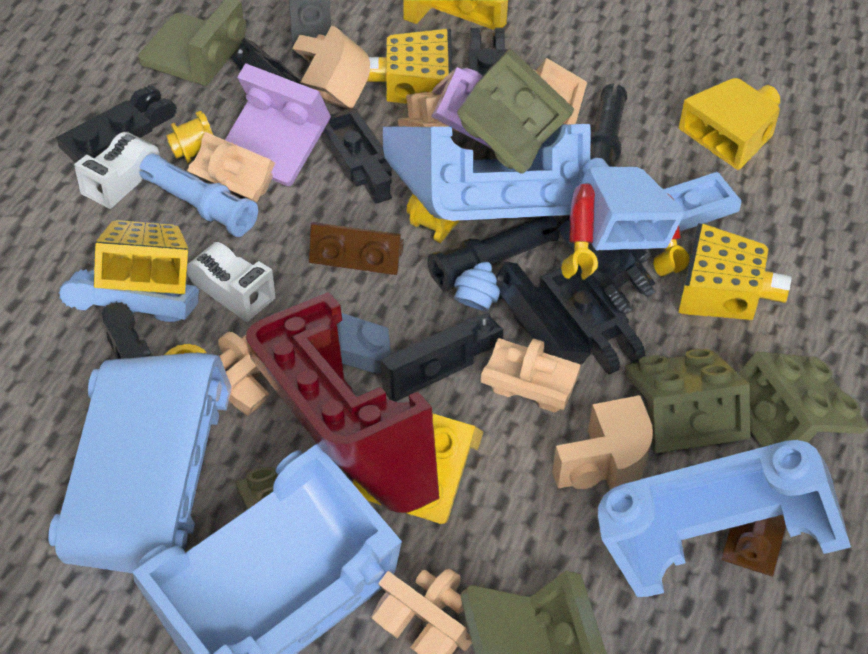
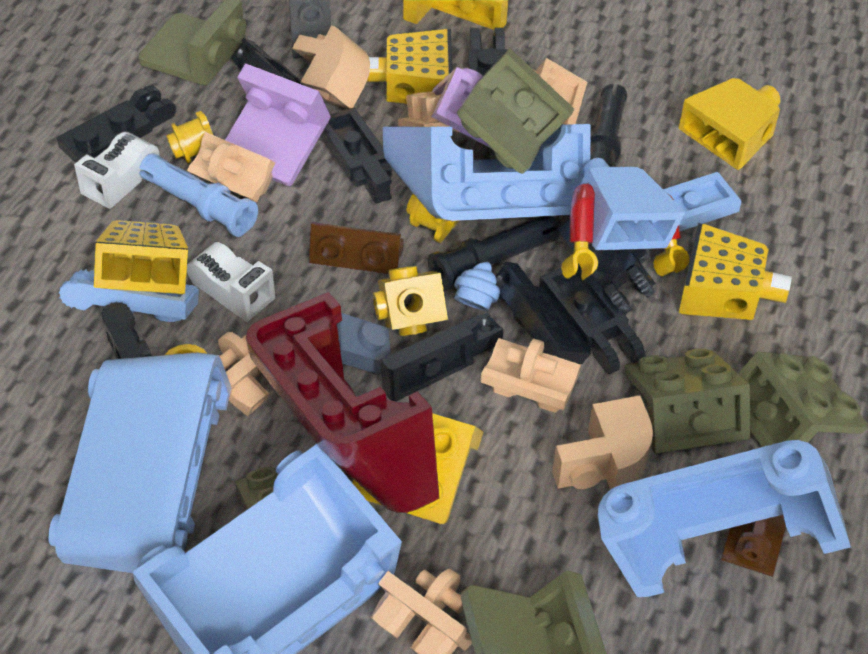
none -> yellow brick [373,266,448,336]

